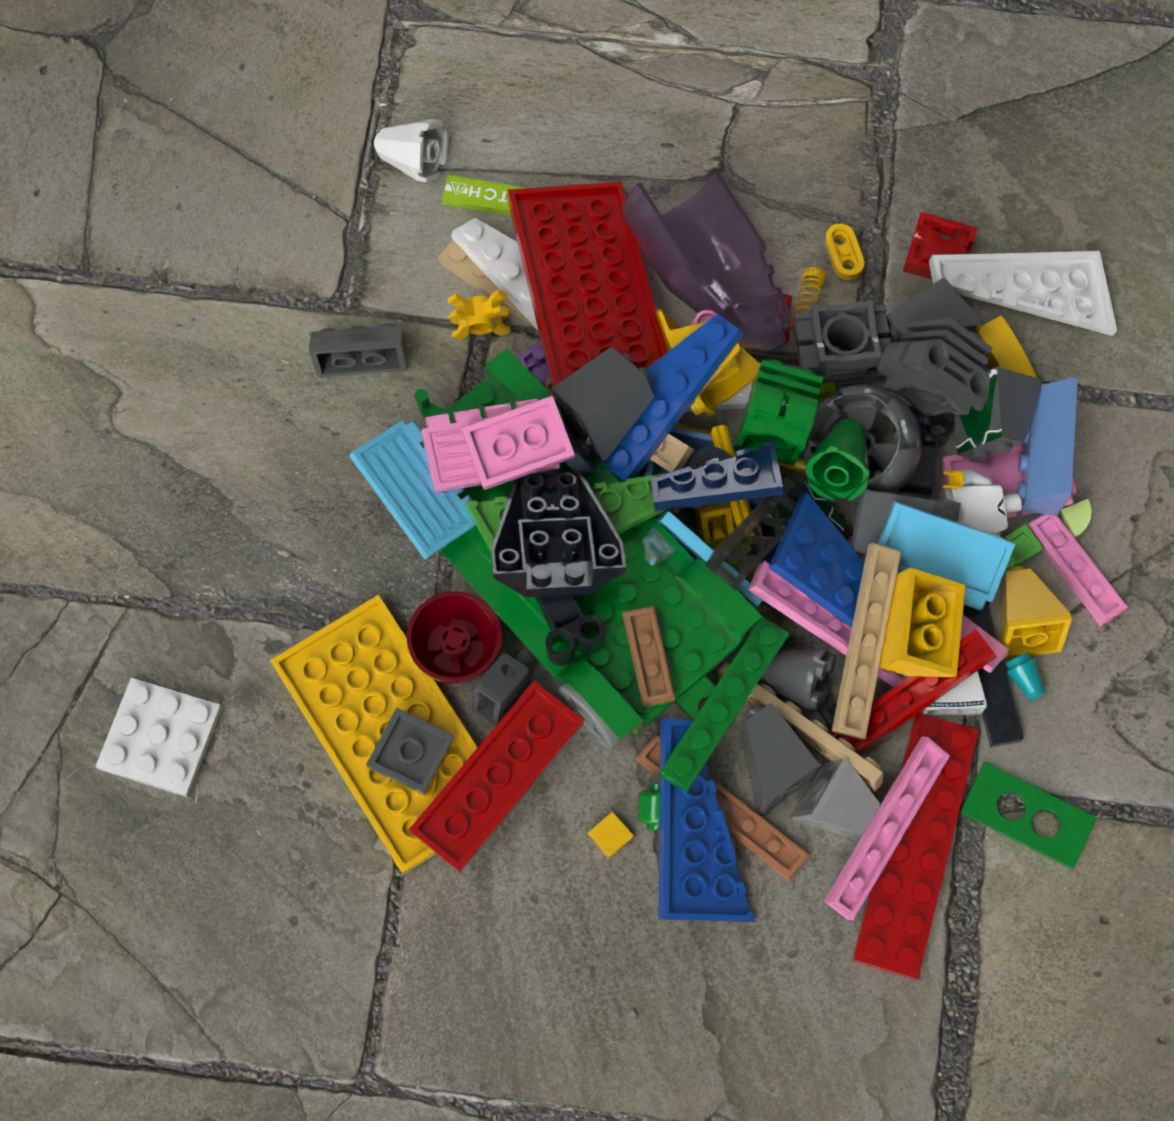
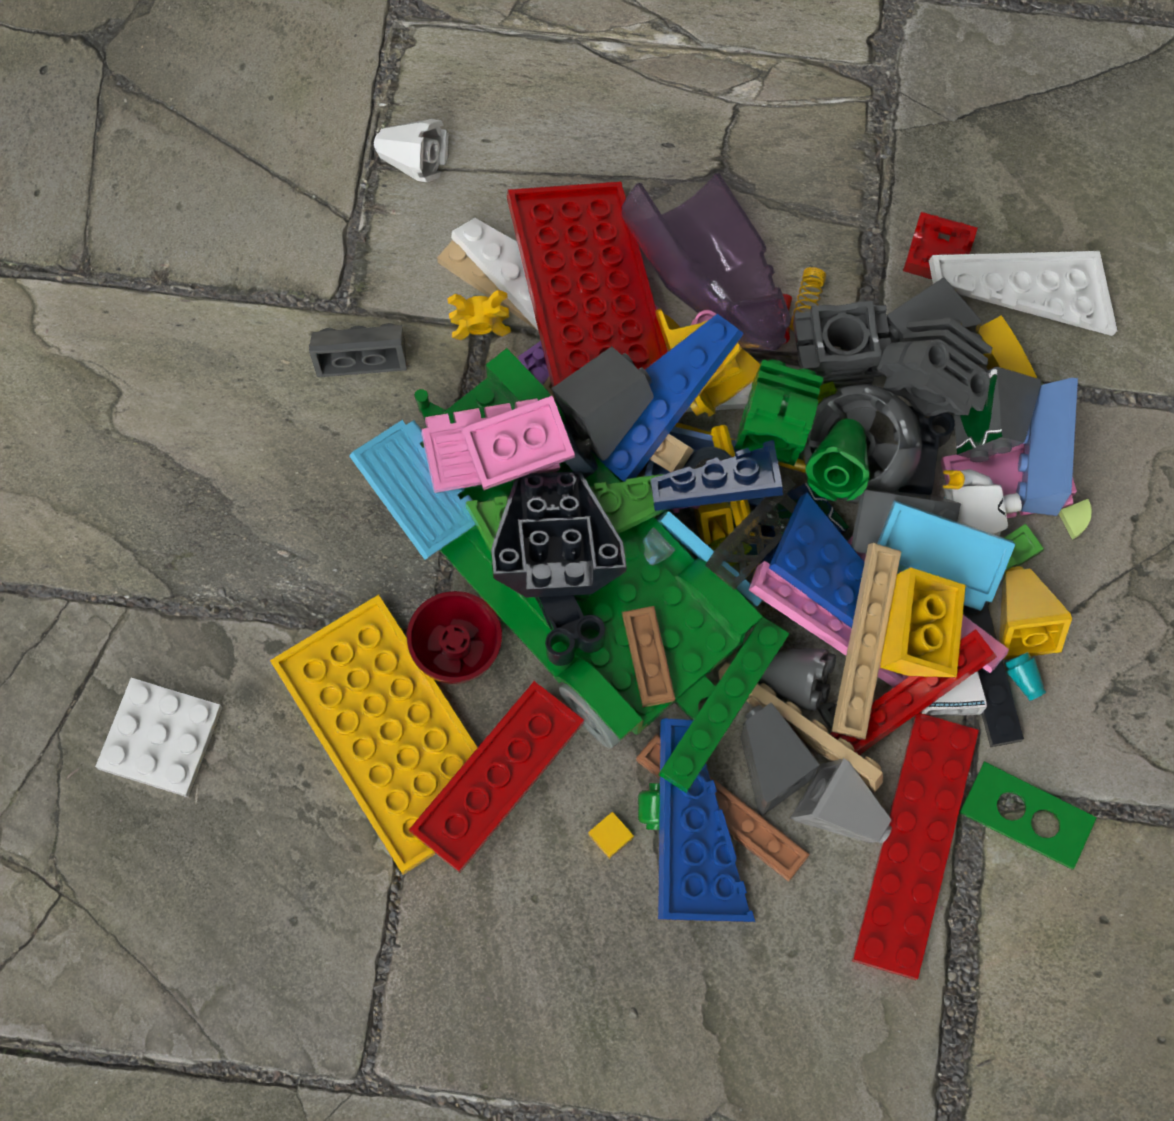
dark grey plate [366,708,455,796] -> none
lime tile [442,175,526,216] -> none
dark grey torso [472,649,535,726] -> none
bright pink tile [824,737,950,921] -> none
yellow plate [825,223,864,281] -> none
bright pink tile [1027,514,1128,627] -> none

